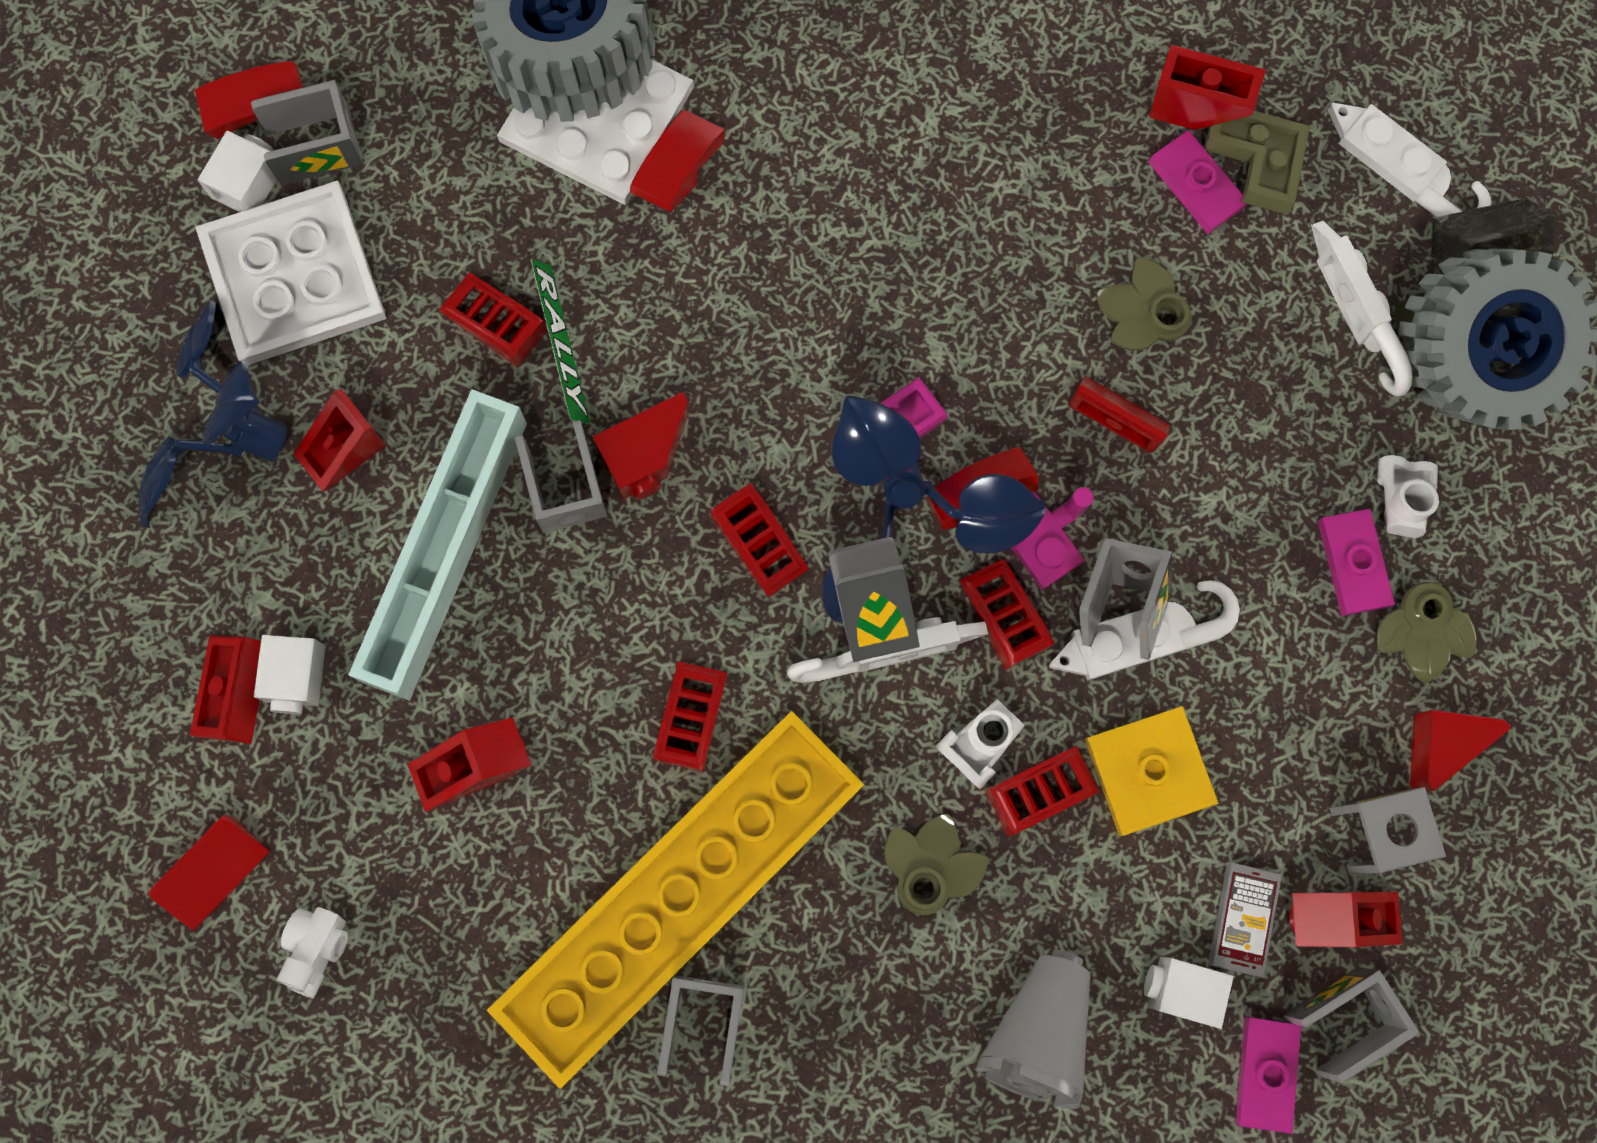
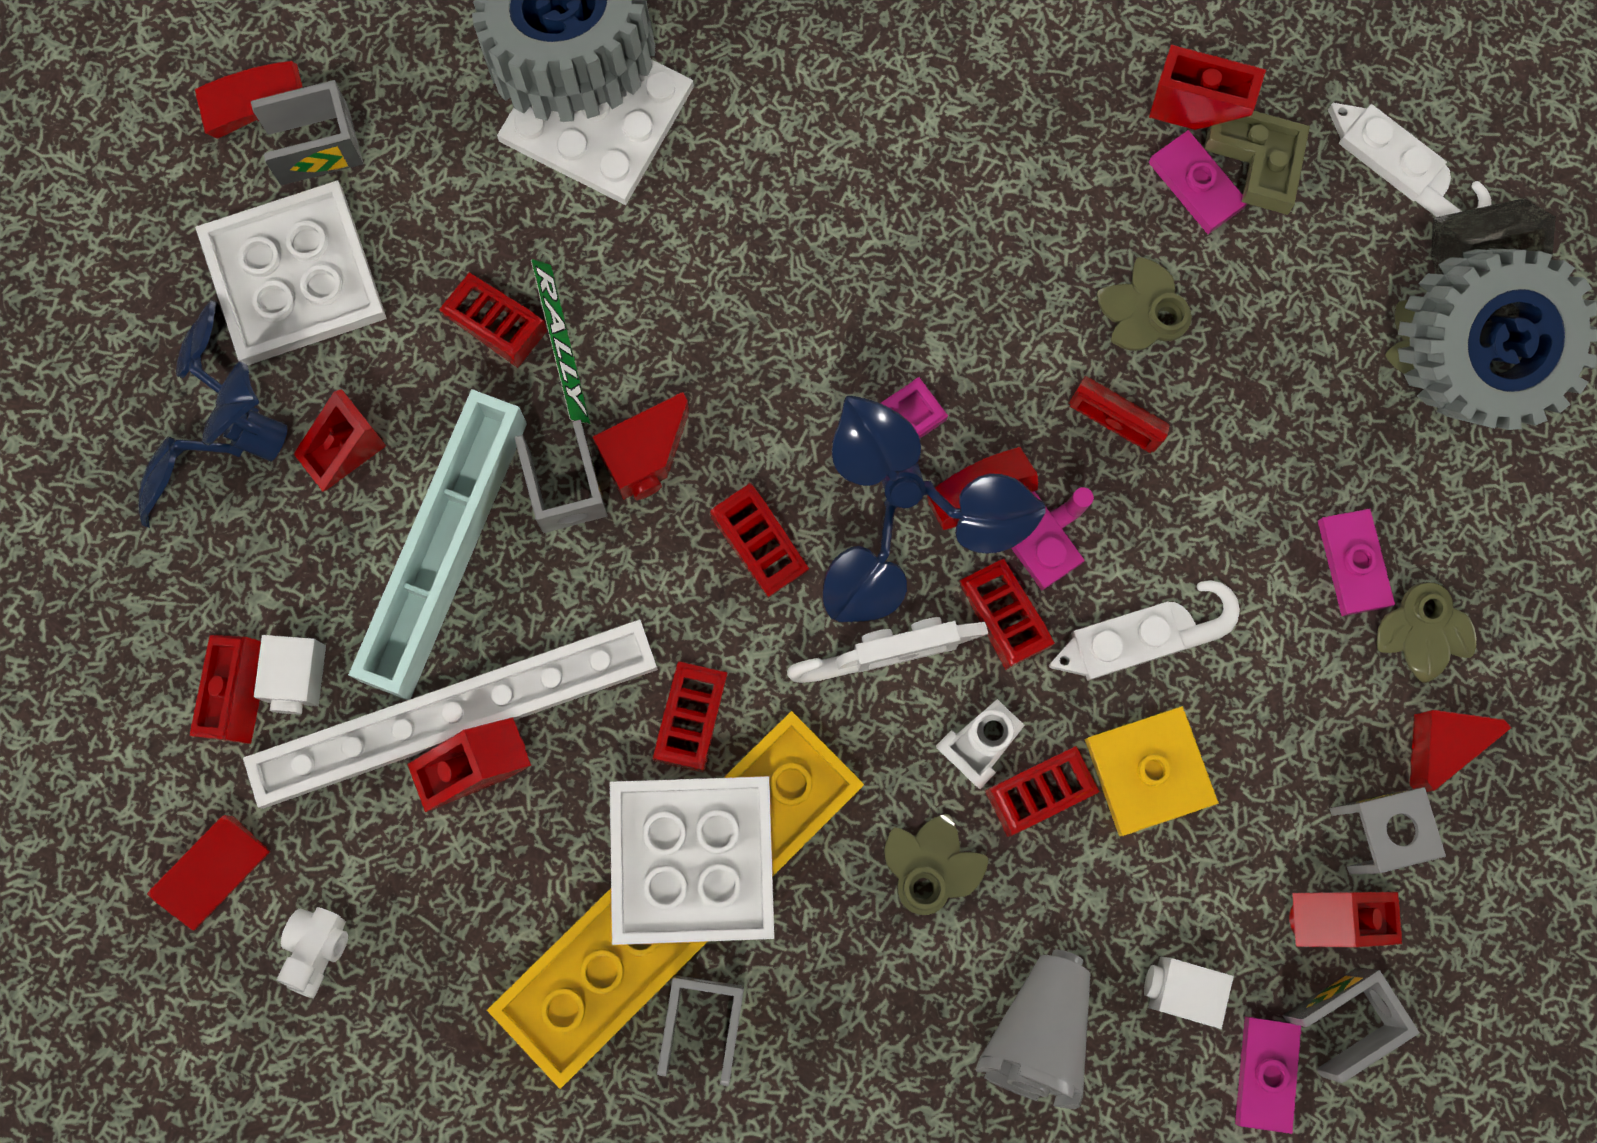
white brick [198,131,277,212] -> none
red slope [630,110,724,212] -> none
piece [828,537,920,662] -> none
light grey piece [1079,538,1172,660] -> none
tile [1208,862,1282,978] -> none
white plate [1311,221,1413,397] -> none
white plate [1377,455,1439,538] -> none
none -> white plate [243,620,658,809]
none -> white plate [610,776,774,945]

